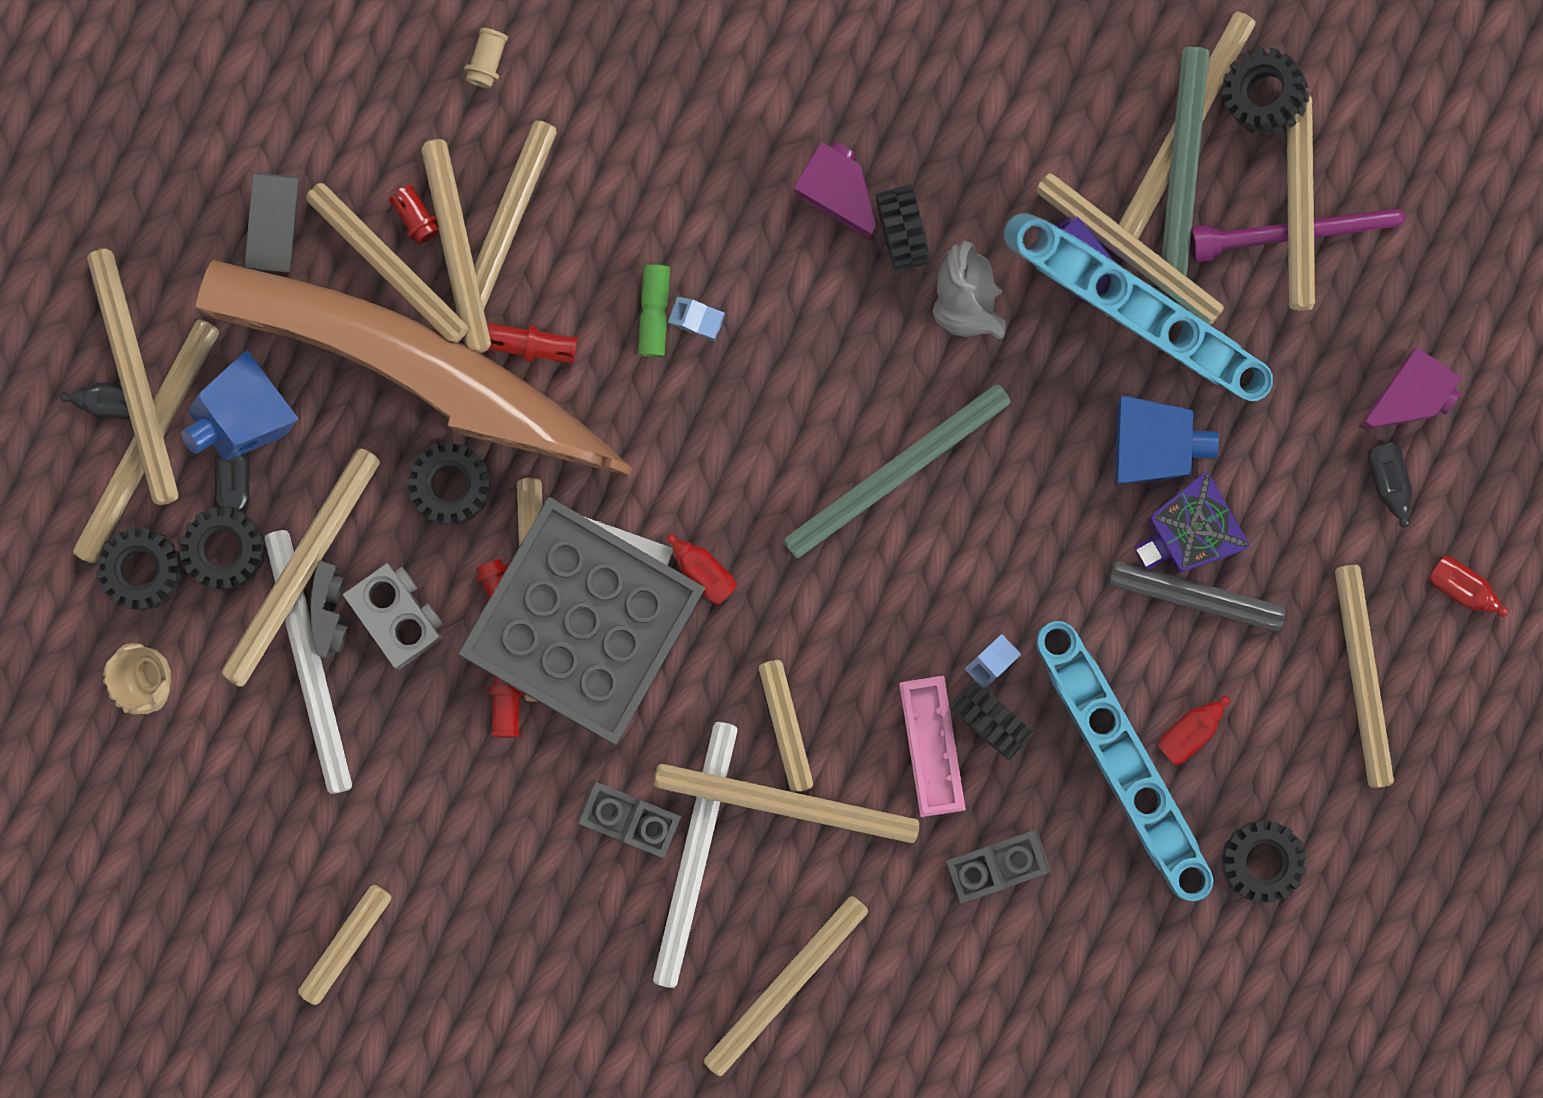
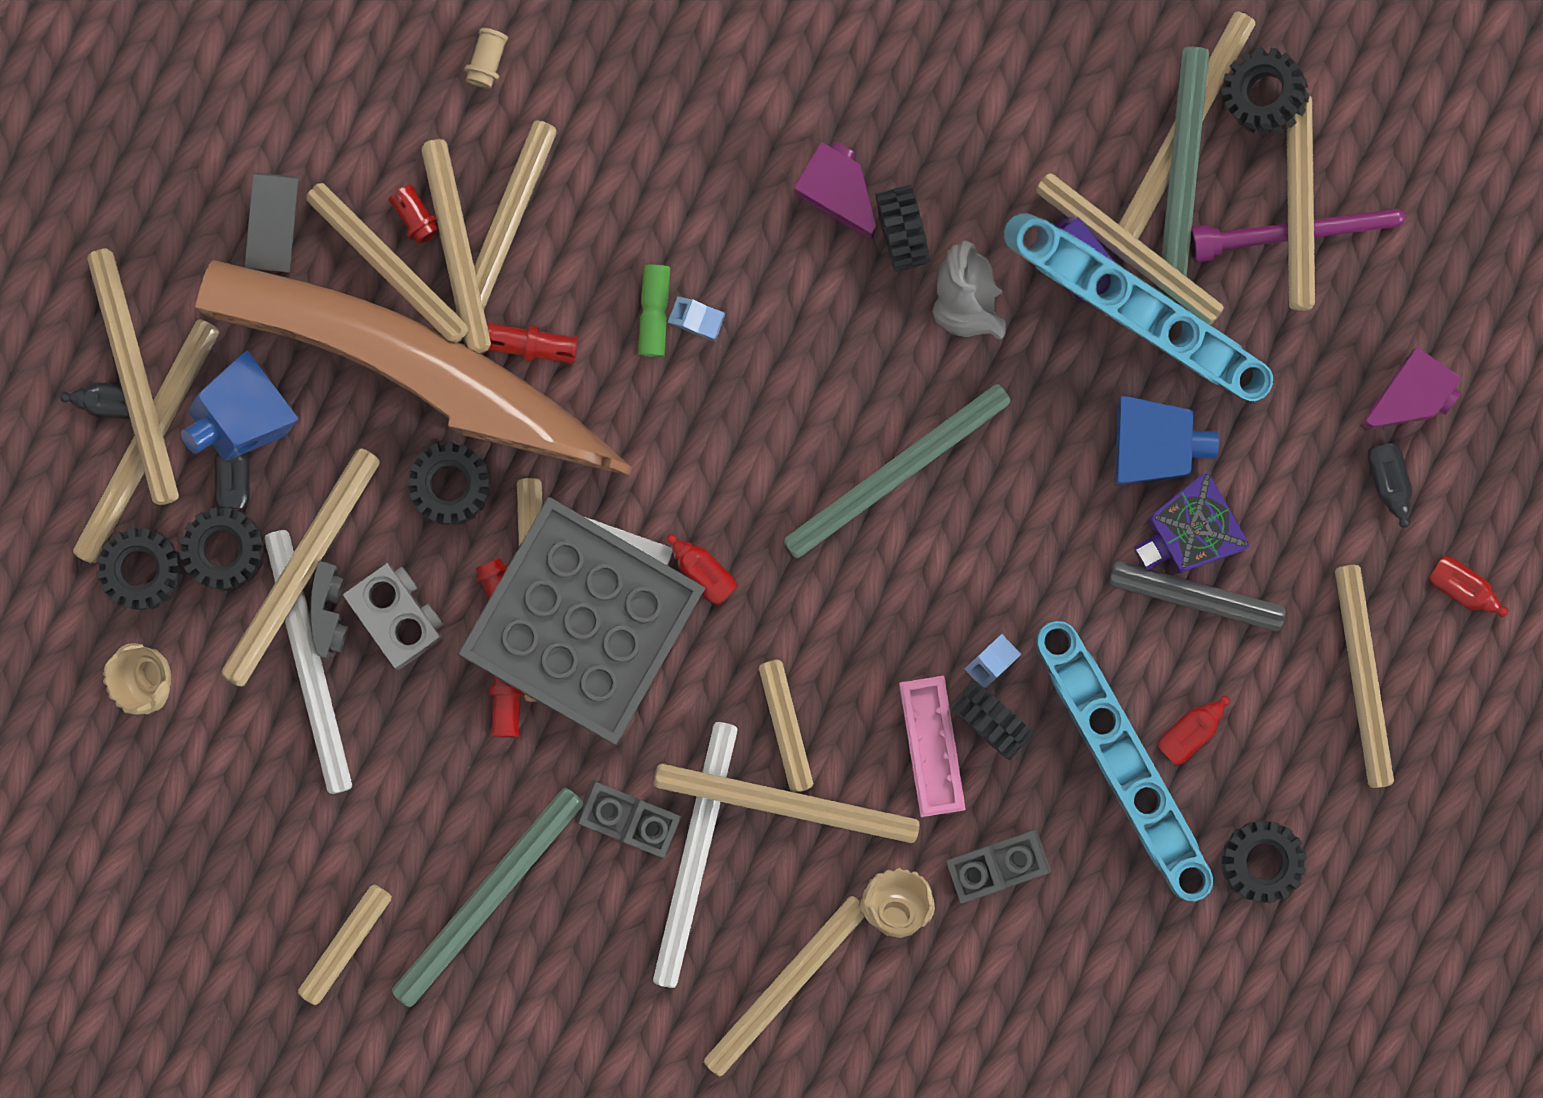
none -> sand green axle [392,788,583,1007]
none -> tan hair [860,868,935,938]

